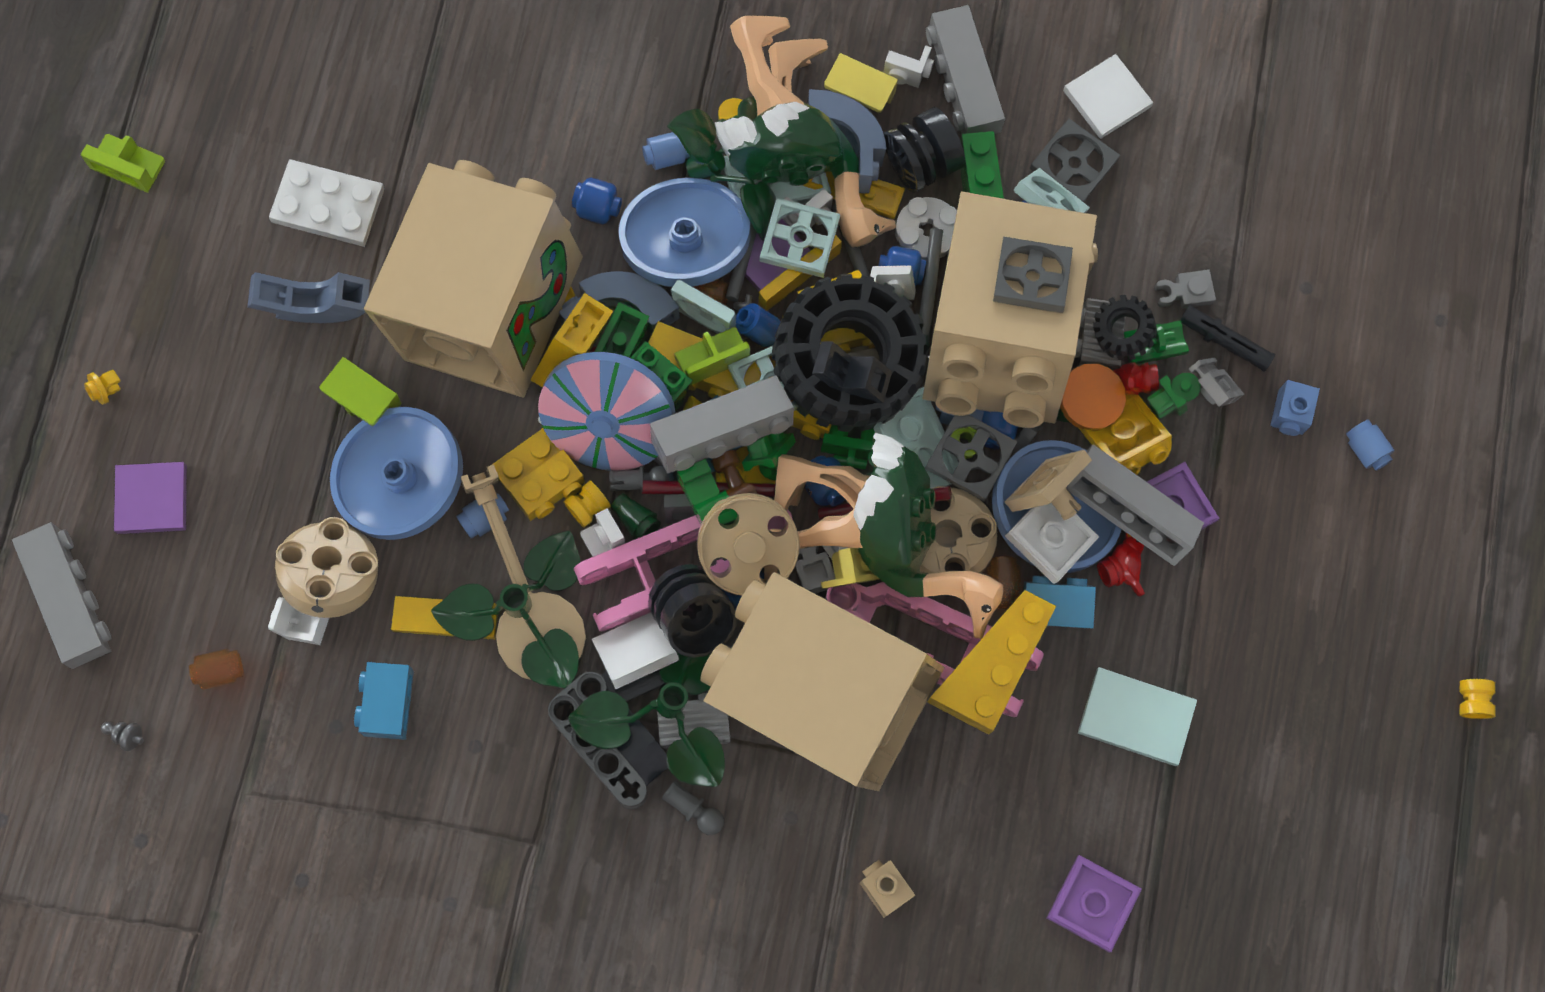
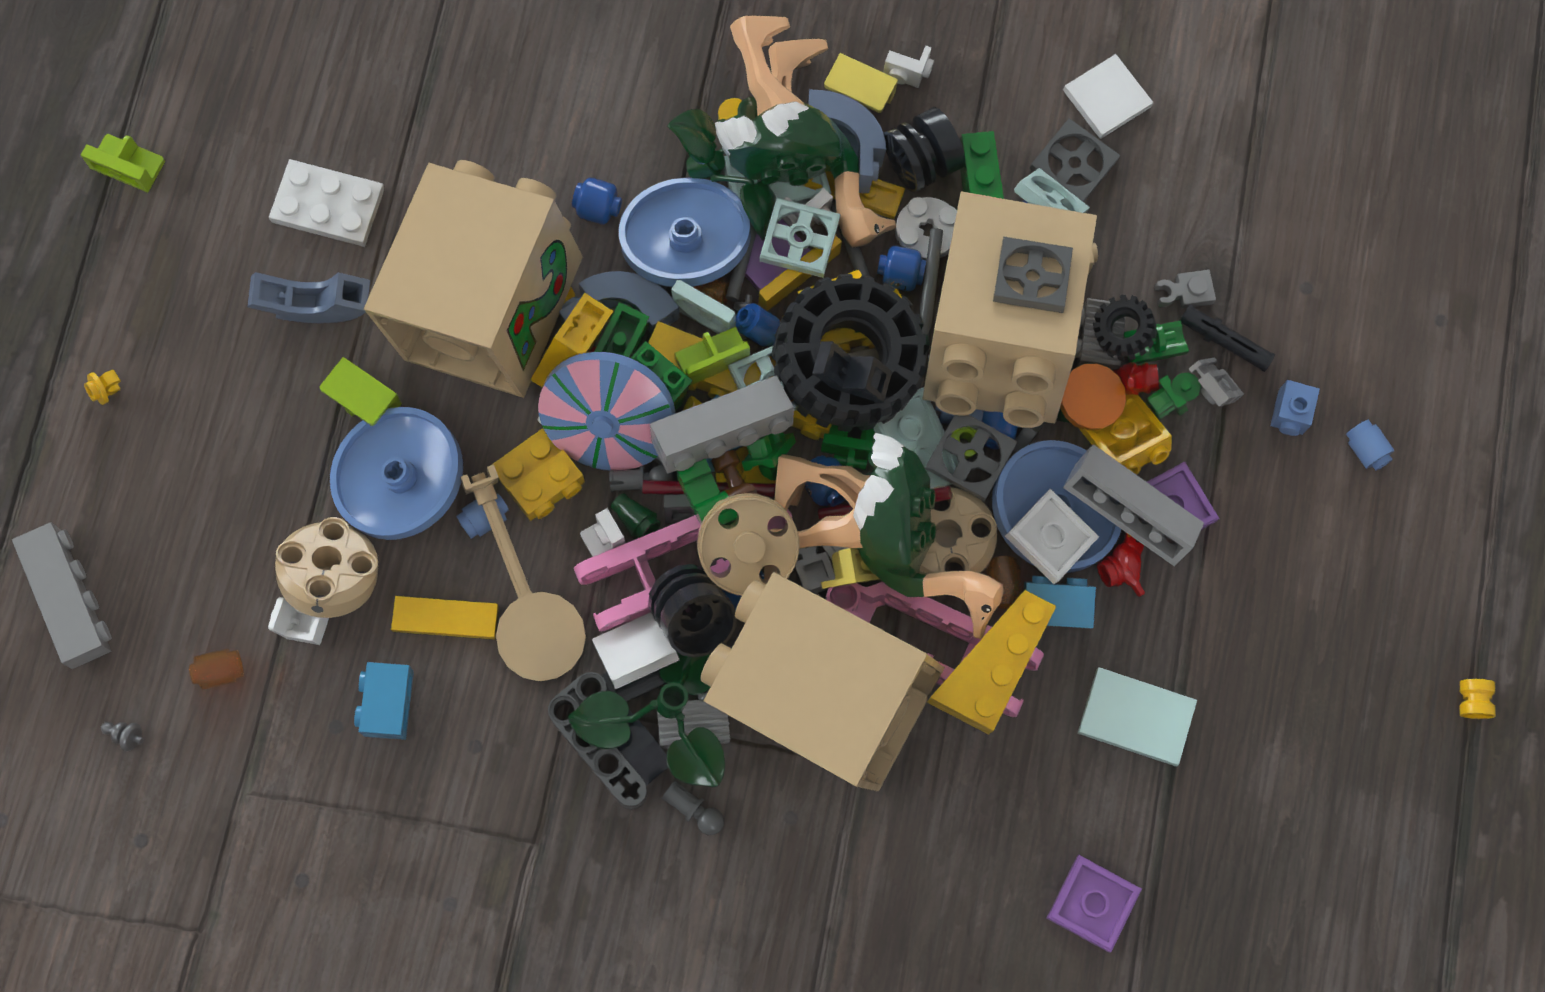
medium lavender tile [114,462,187,534] -> none
dark green plant [431,531,581,689] -> none
yellow wheel [563,480,611,528] -> none
medium blue brick [642,132,690,170] -> none
tan brick [859,860,915,918] -> none
white bracket [870,266,916,300] -> none
light grey brick [926,5,1005,134] -> none
tan tile [1005,450,1092,520] -> none

